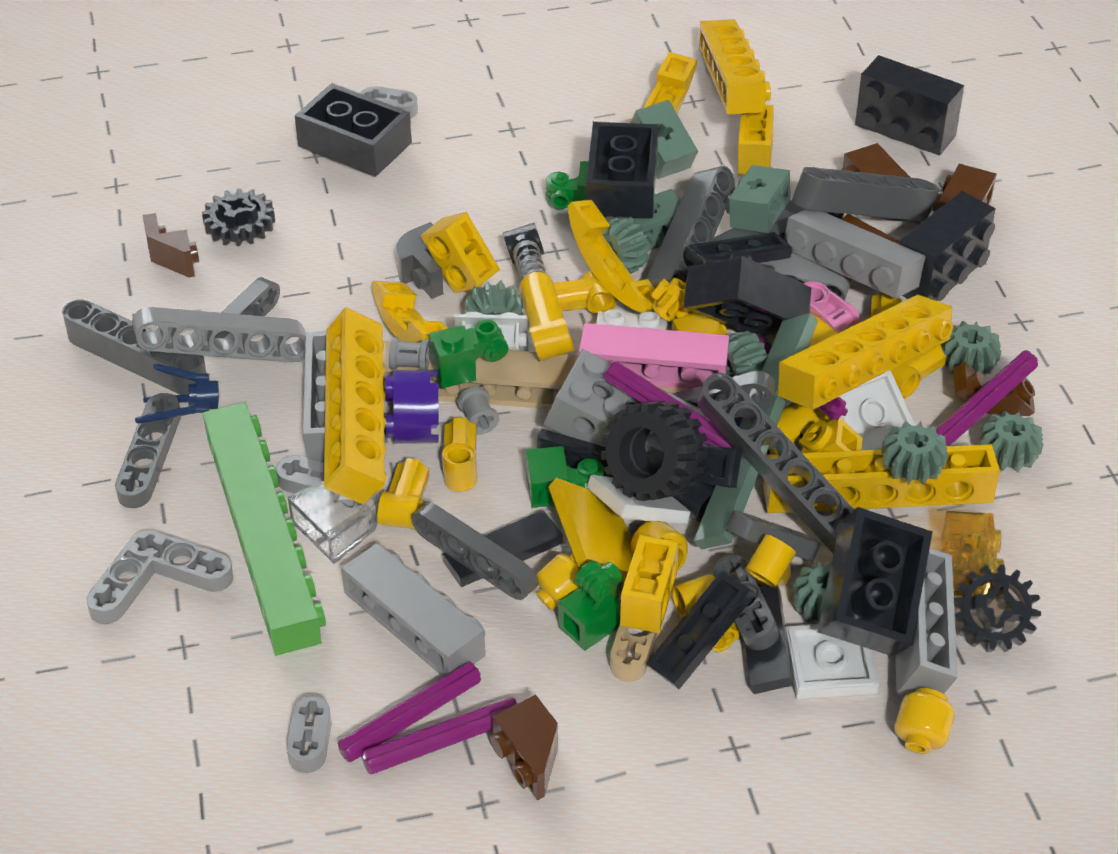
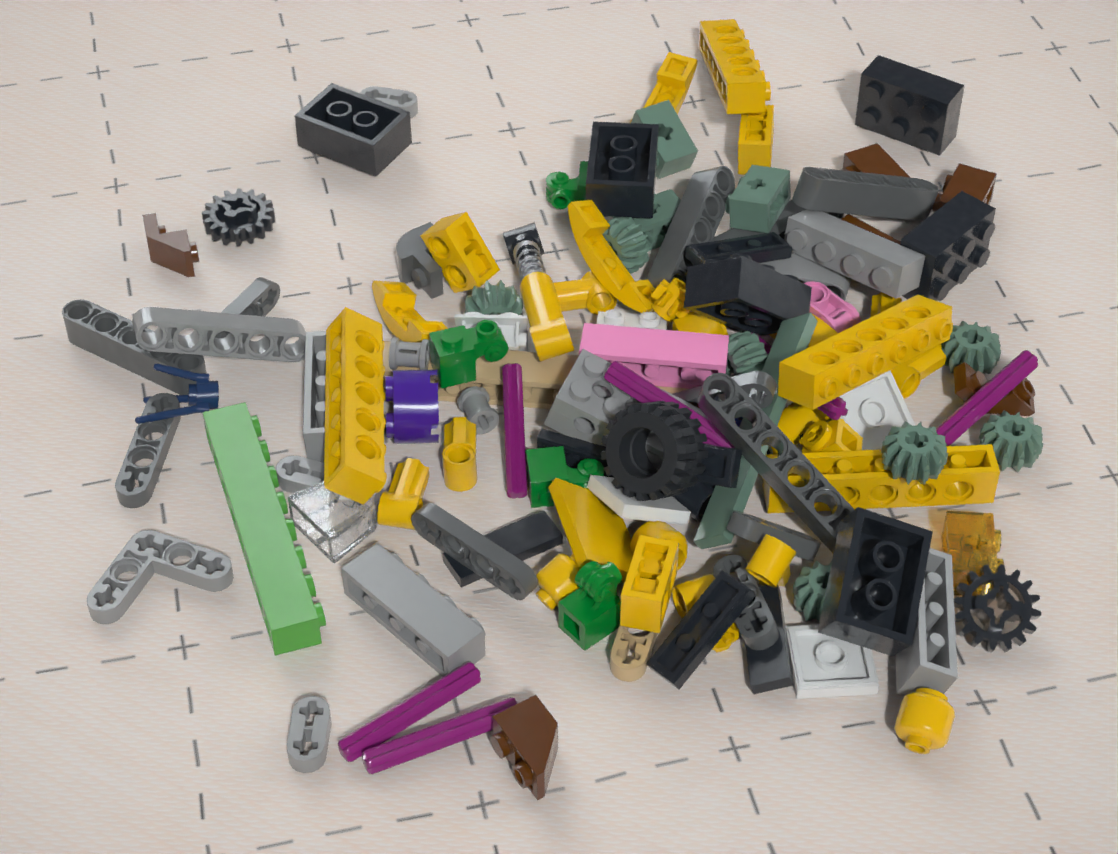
none -> magenta axle [502,363,527,499]

